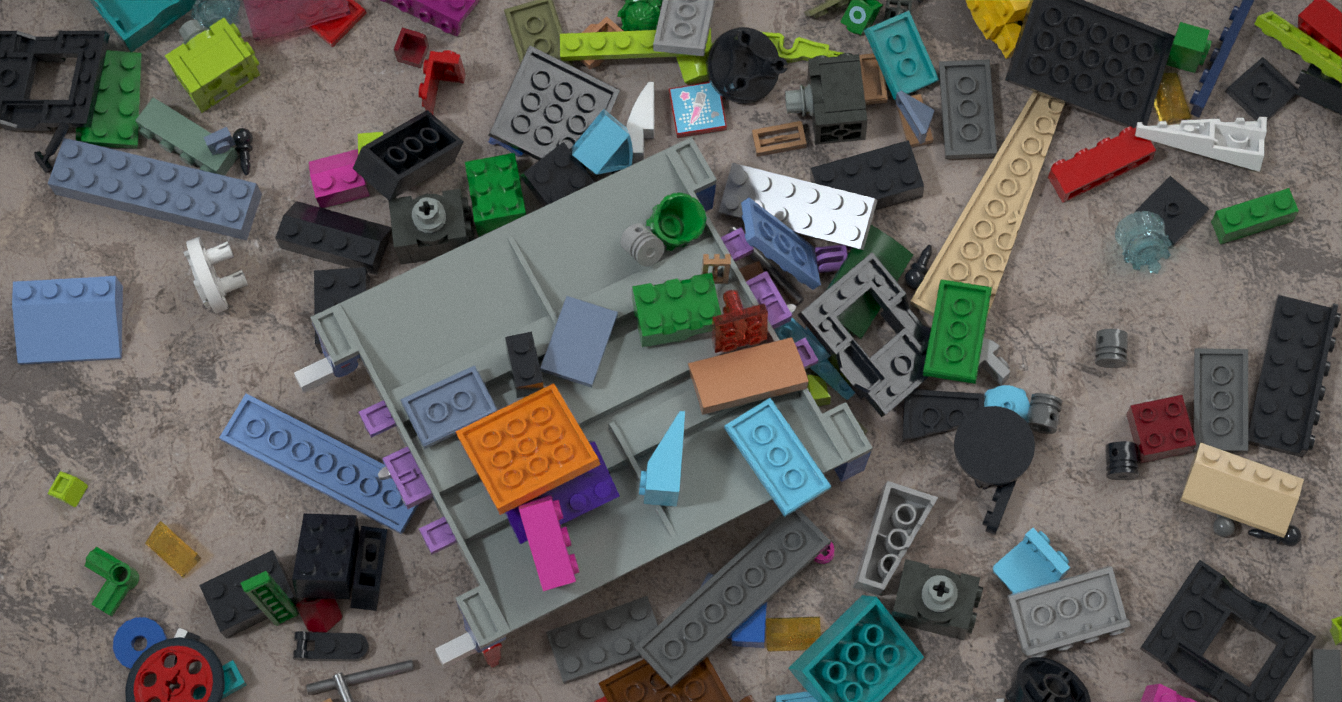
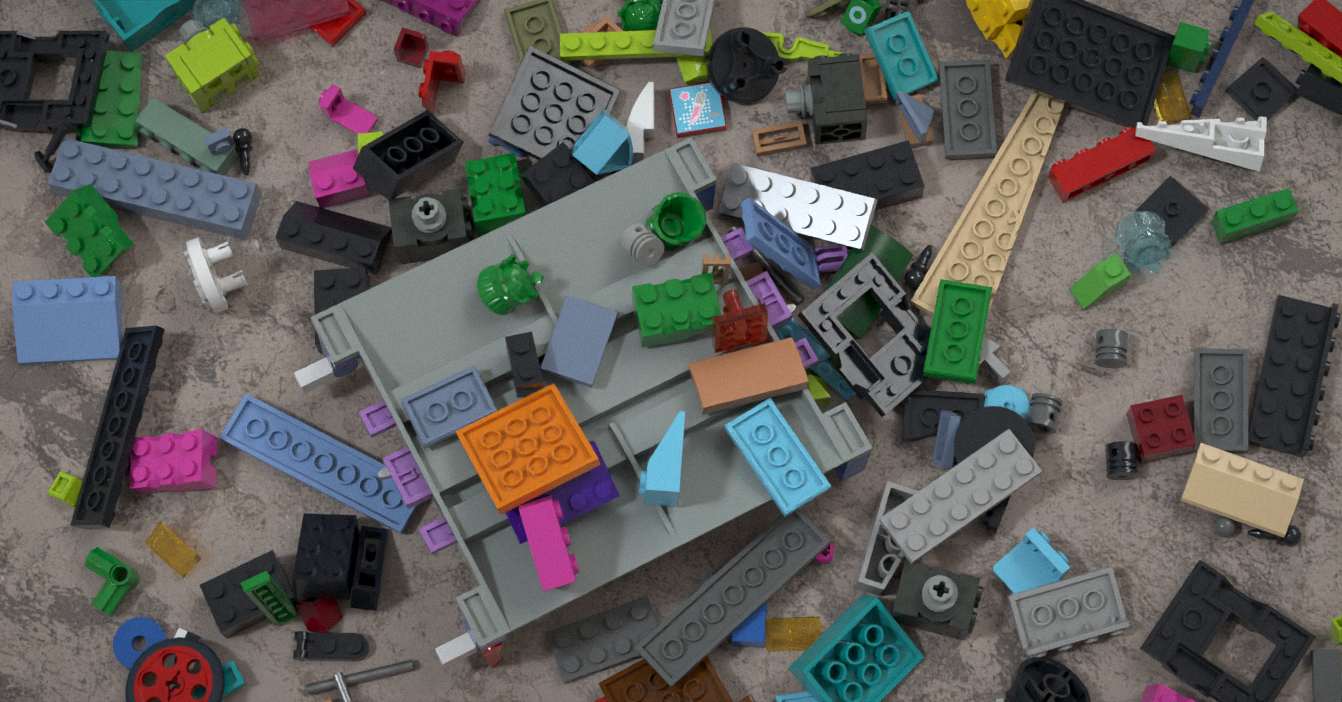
none -> green piece [45,184,134,277]
none -> black plate [70,325,165,528]
none -> dark pink piece [130,429,217,494]
none -> dark pink bracket [318,84,378,135]
none -> green hair [477,254,544,315]
none -> light grey plate [879,429,1042,565]
none -> sand blue tile [932,410,961,468]
none -> bright green slope [1069,254,1131,310]

